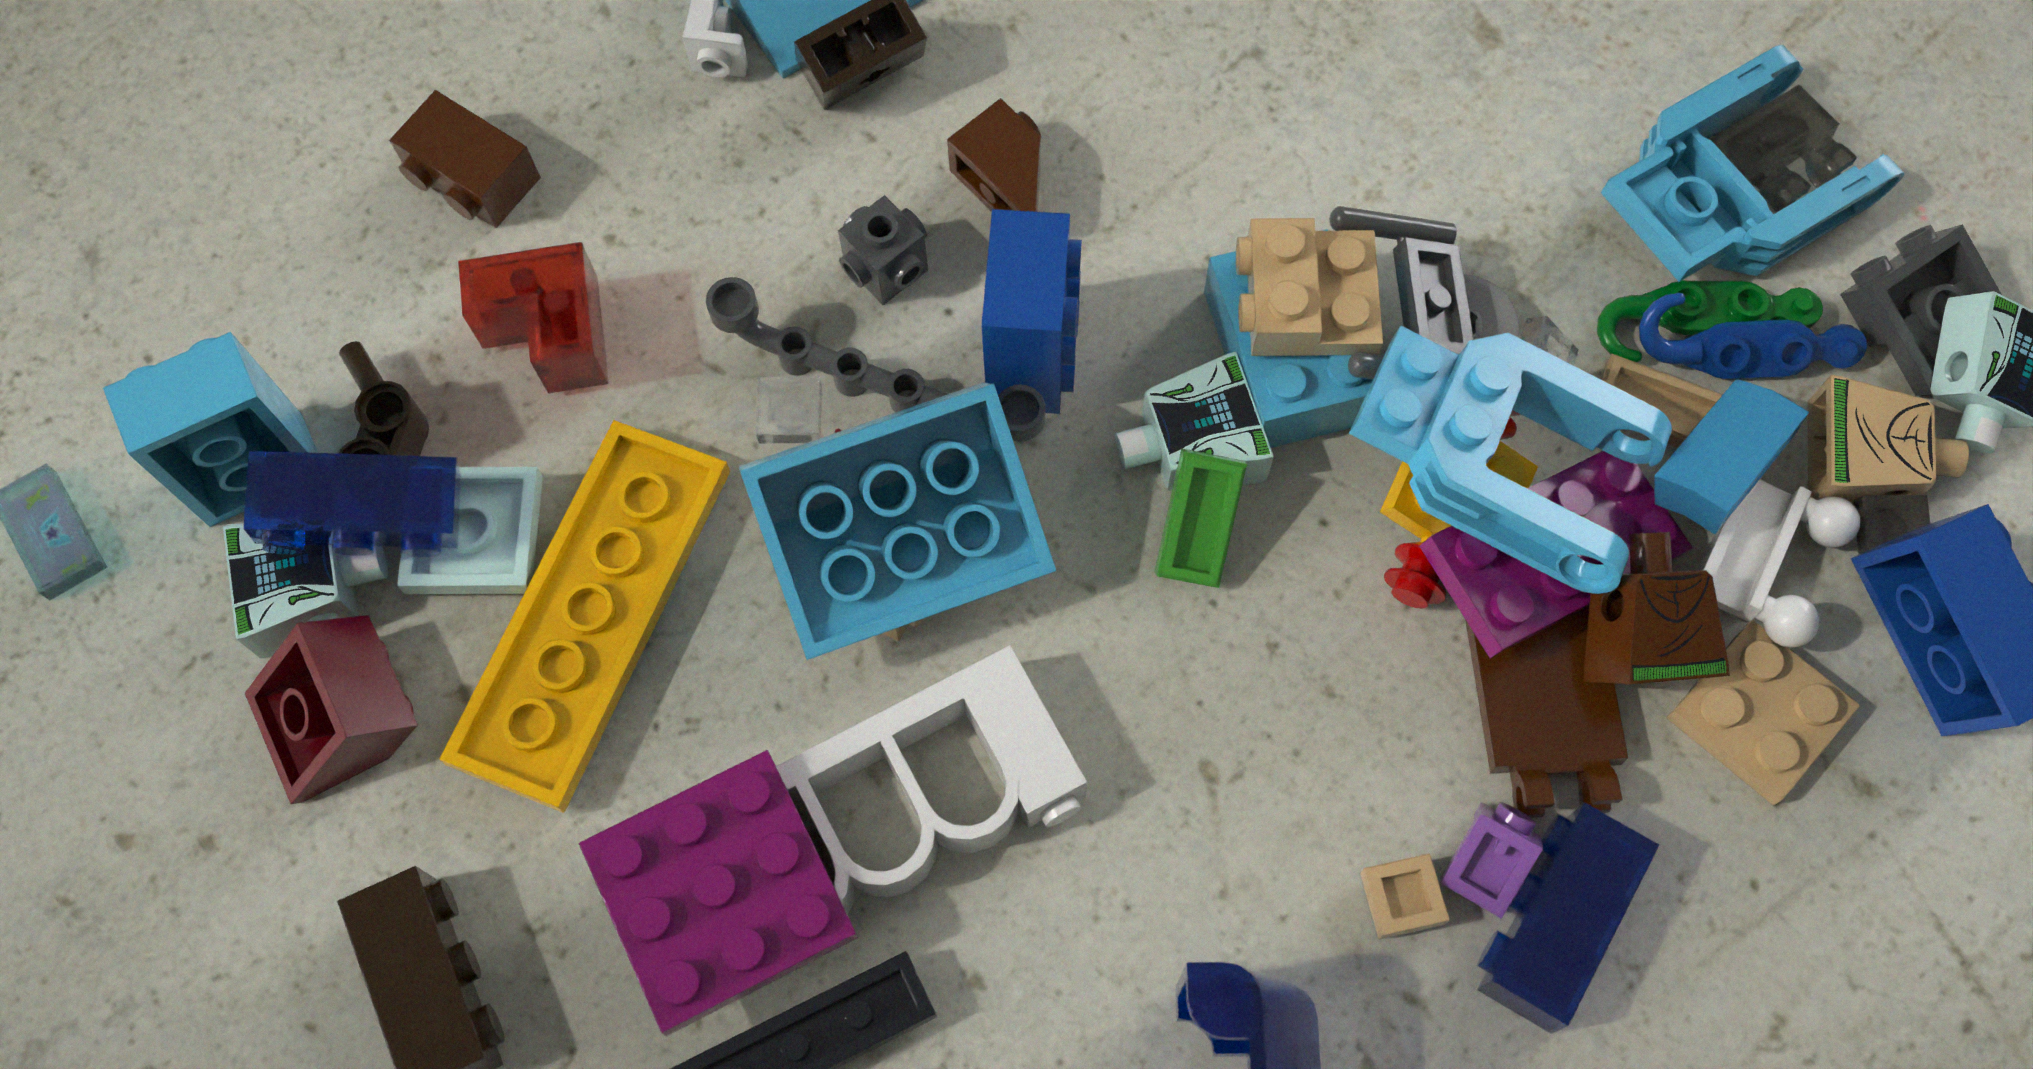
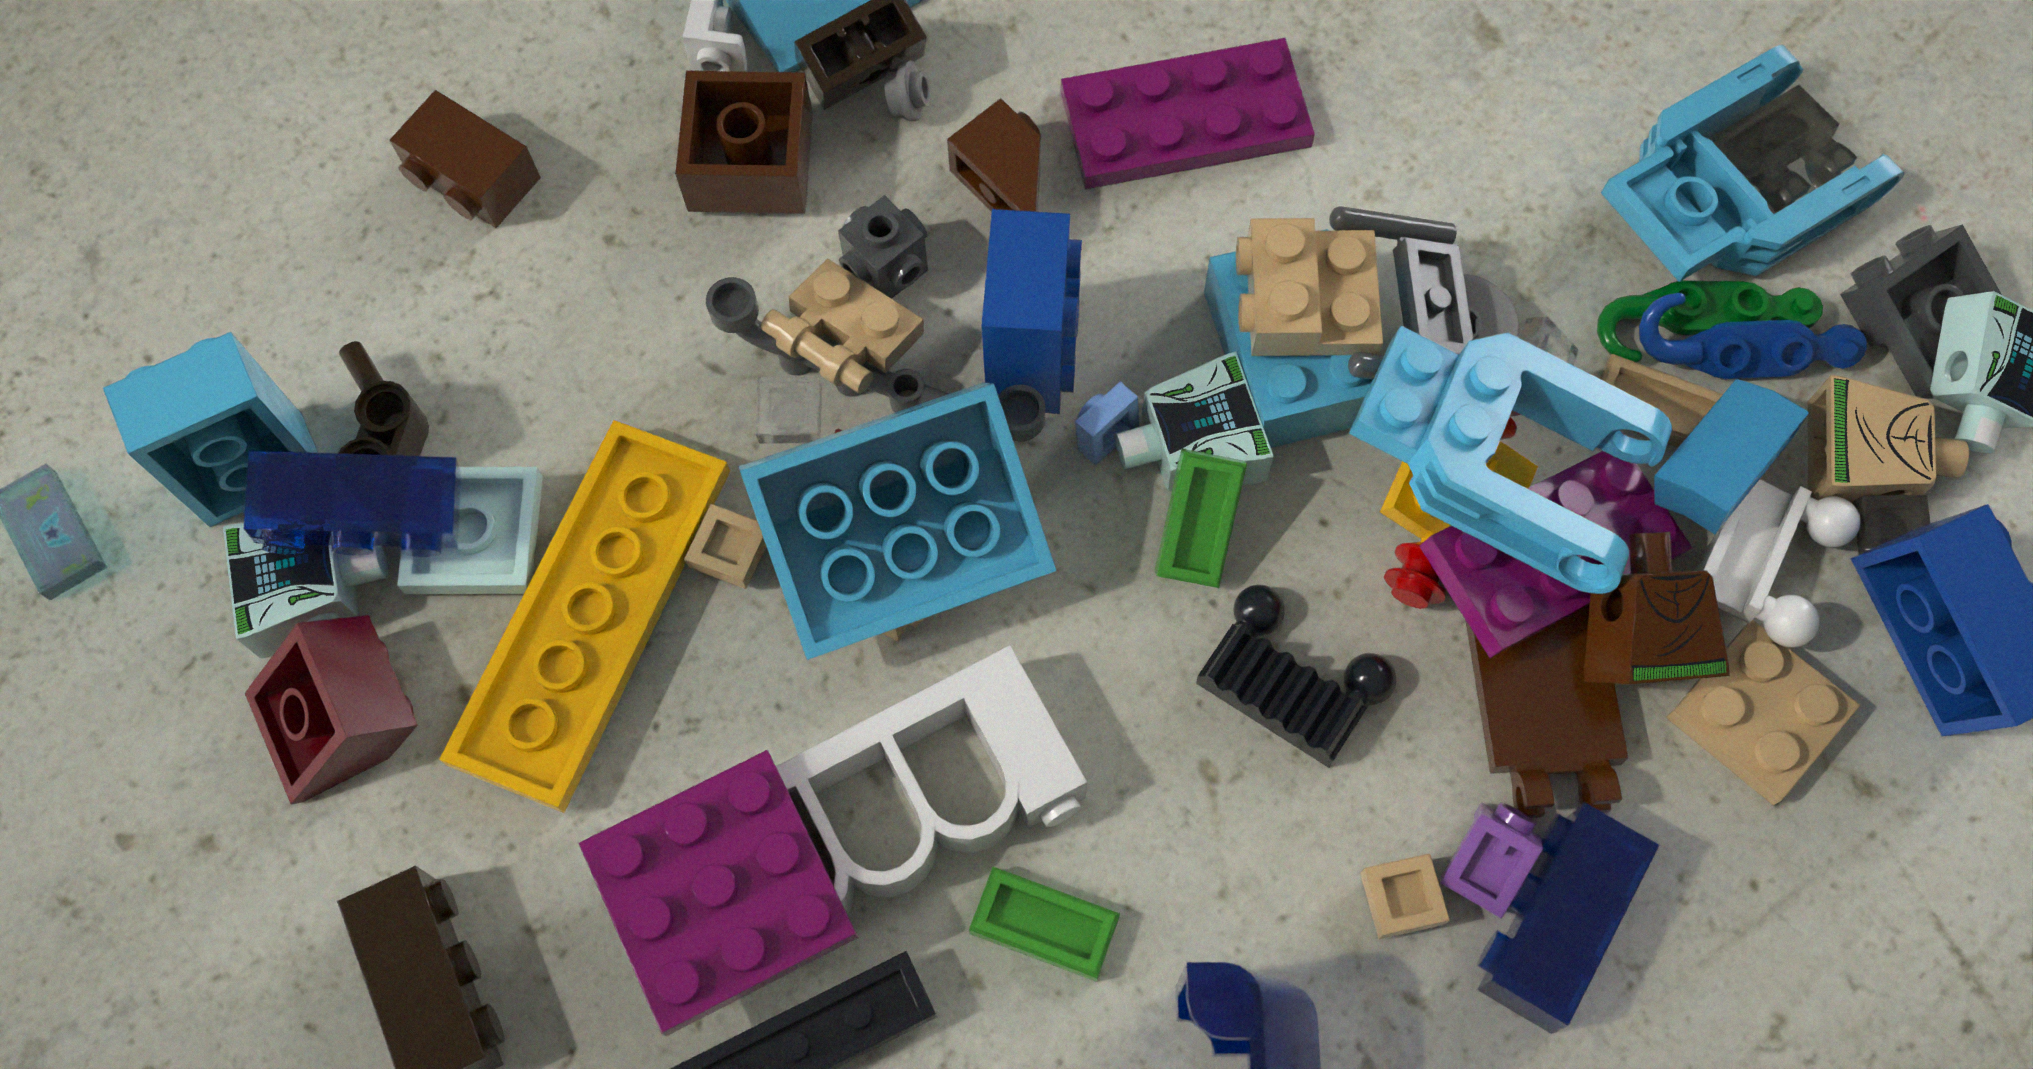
clear red brick [458,242,609,393] -> none
none -> reddish brown brick [675,71,813,214]
none -> tan plate [684,504,766,589]
none -> tan plate [761,258,924,394]
none -> light grey plate [884,60,930,120]
none -> bright green tile [969,867,1120,982]
none -> magenta plate [1061,37,1315,189]
none -> light blue plate [1075,381,1139,465]
none -> black gear [1196,584,1396,768]

